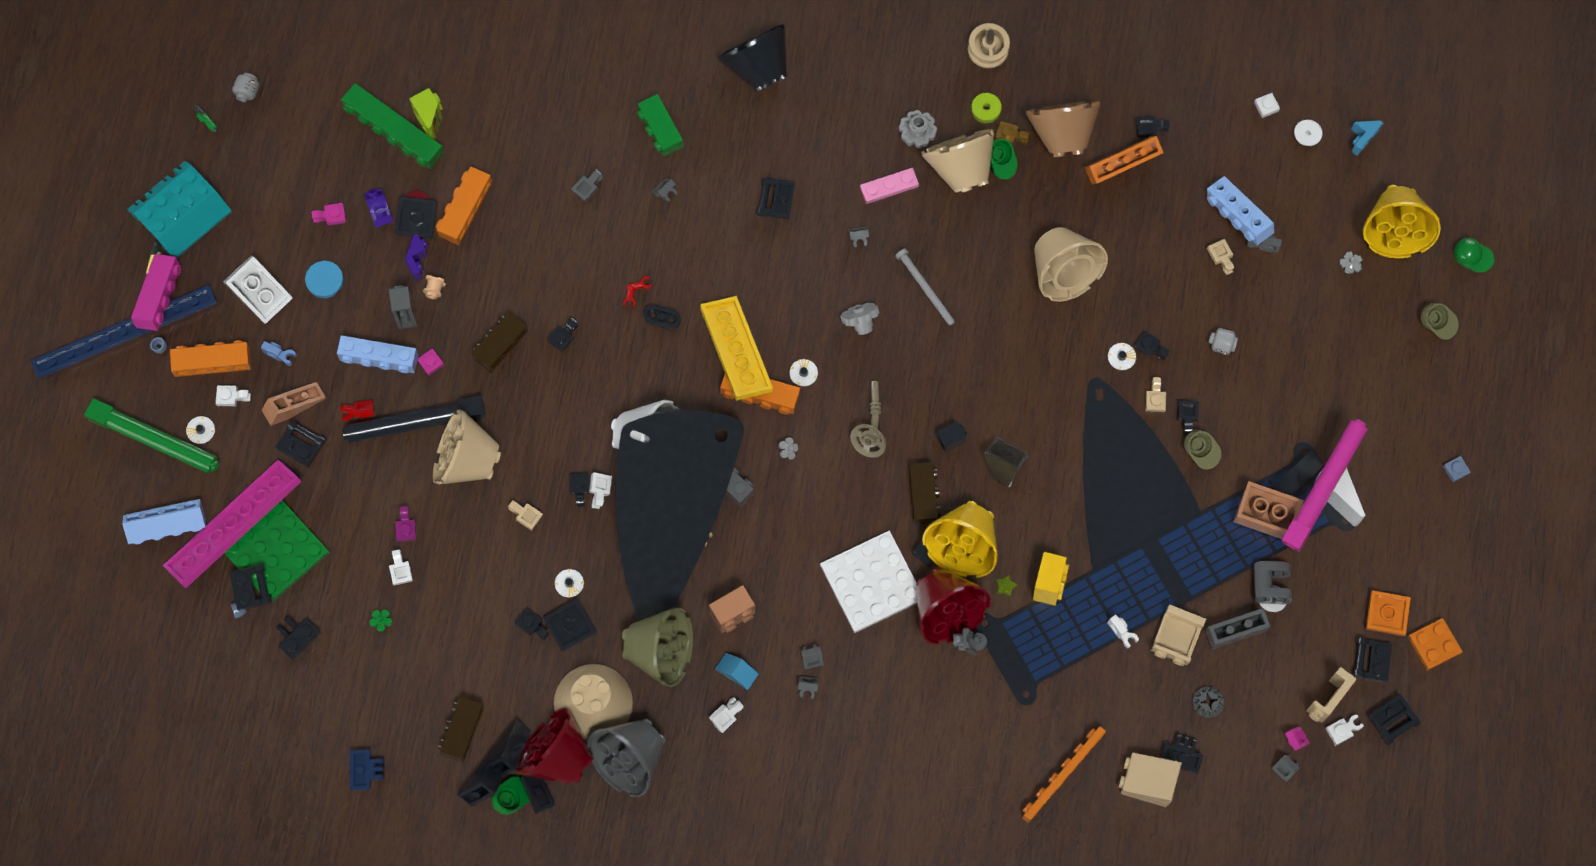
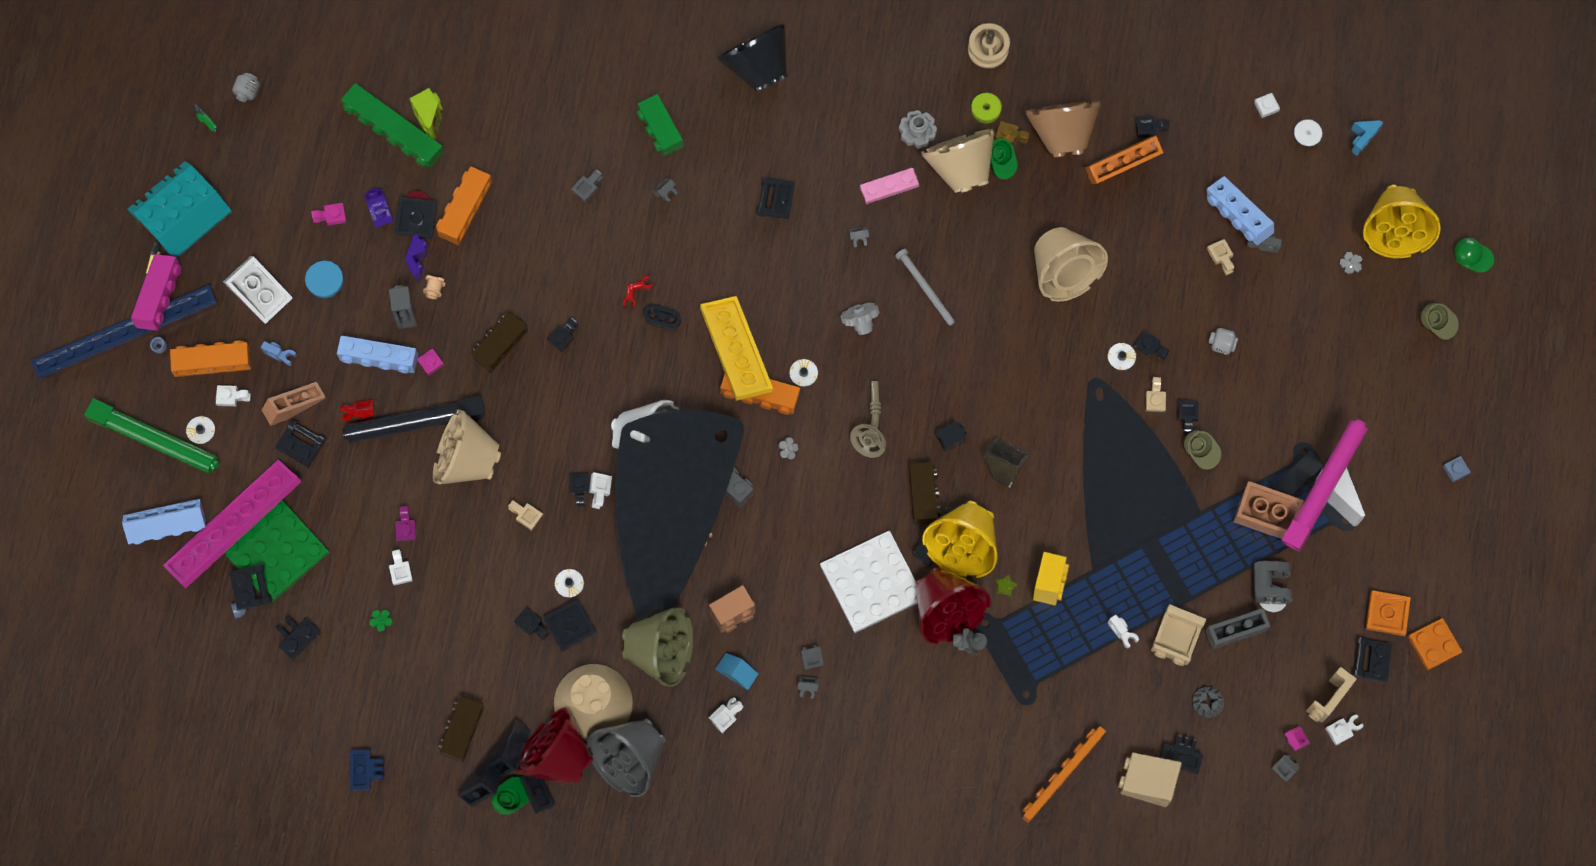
black plate [1367,694,1421,745] -> none

